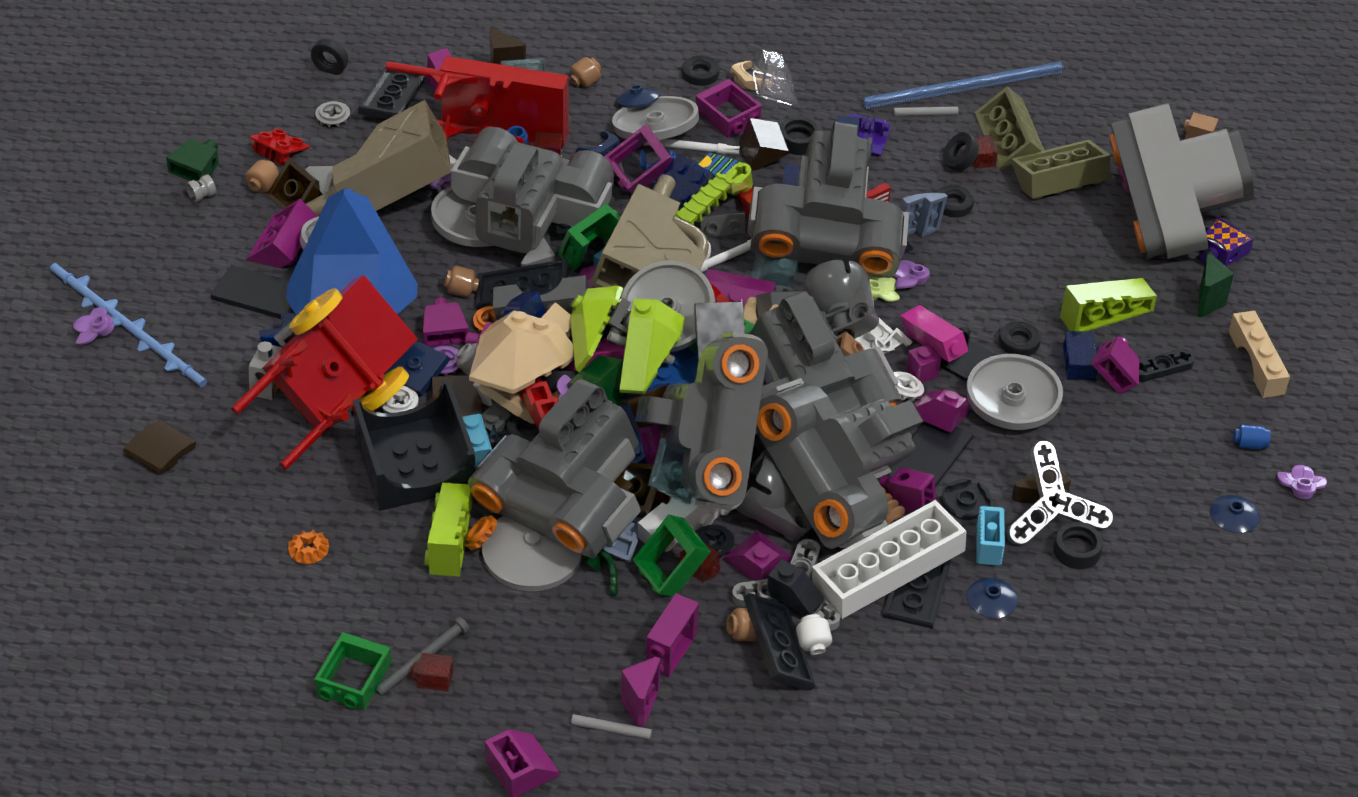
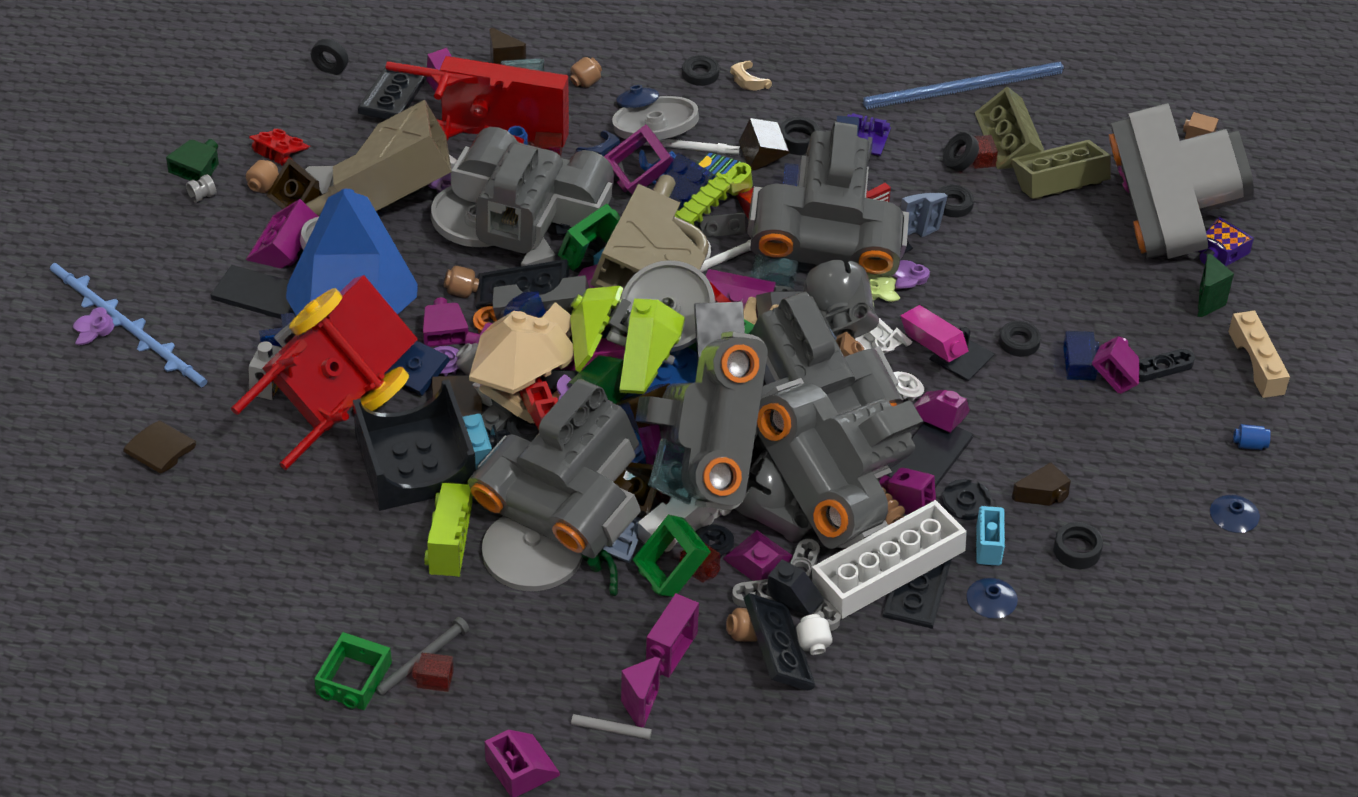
orange gear [288,530,329,564] -> none
light grey gear [315,101,350,128] -> none
white gear [380,386,418,413] -> none
orange gear [465,515,498,551] -> none
magenta window [695,79,762,138] -> none
clear slope [752,50,798,105] -> none
light grey bar [894,107,958,116] -> none
magenta brick [906,344,941,383] -> none
light grey dish [966,354,1063,430] -> none
piece [1006,441,1113,545] -> none
lime wedge [1060,278,1157,335] -> none
medium lavender plate [1277,465,1327,499] -> none

